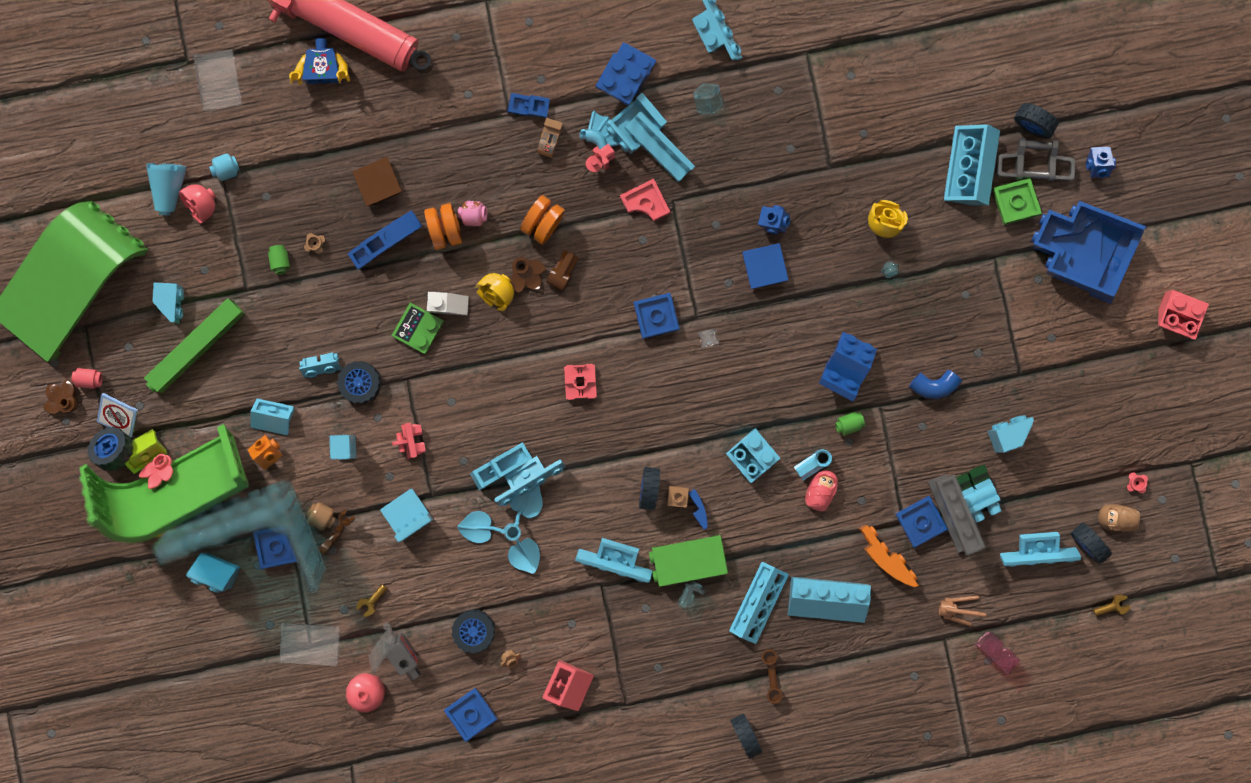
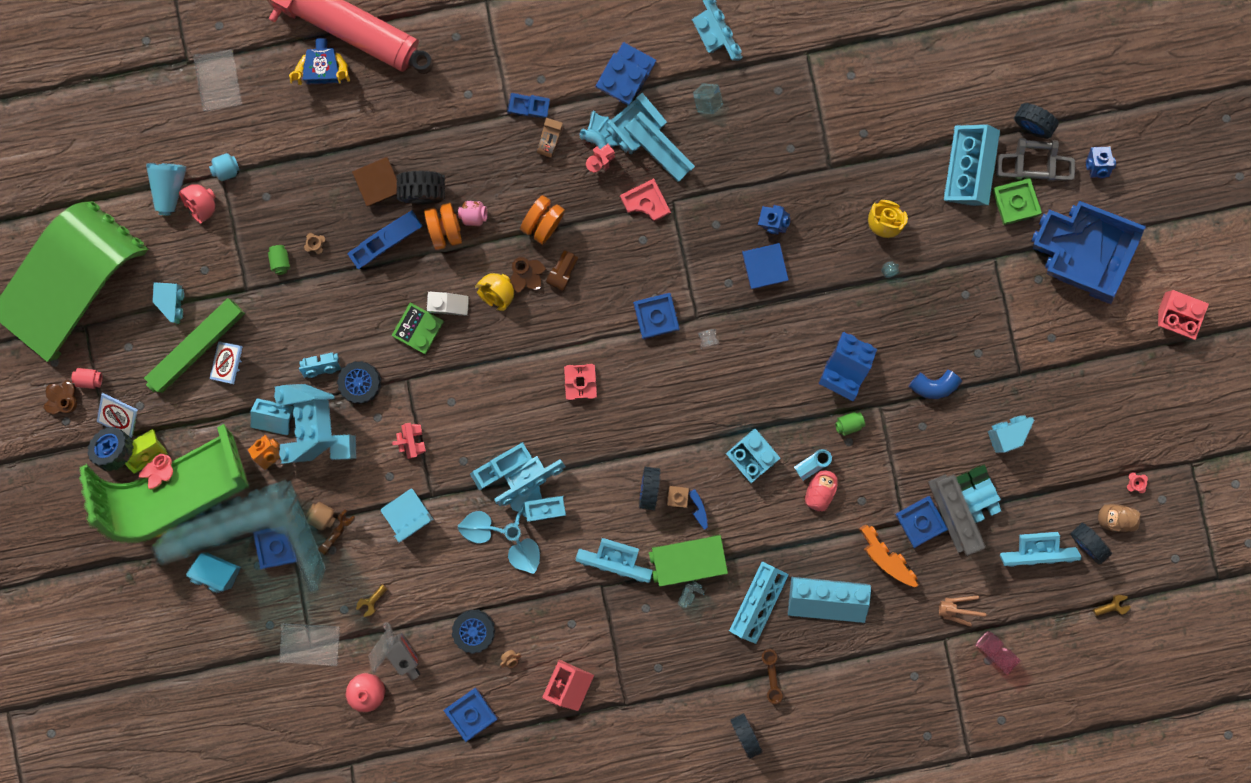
none -> piece [210,342,243,384]
none -> medium azure wedge [274,384,338,464]
none -> black tyre [397,171,445,204]
none -> medium azure panel [524,496,567,522]

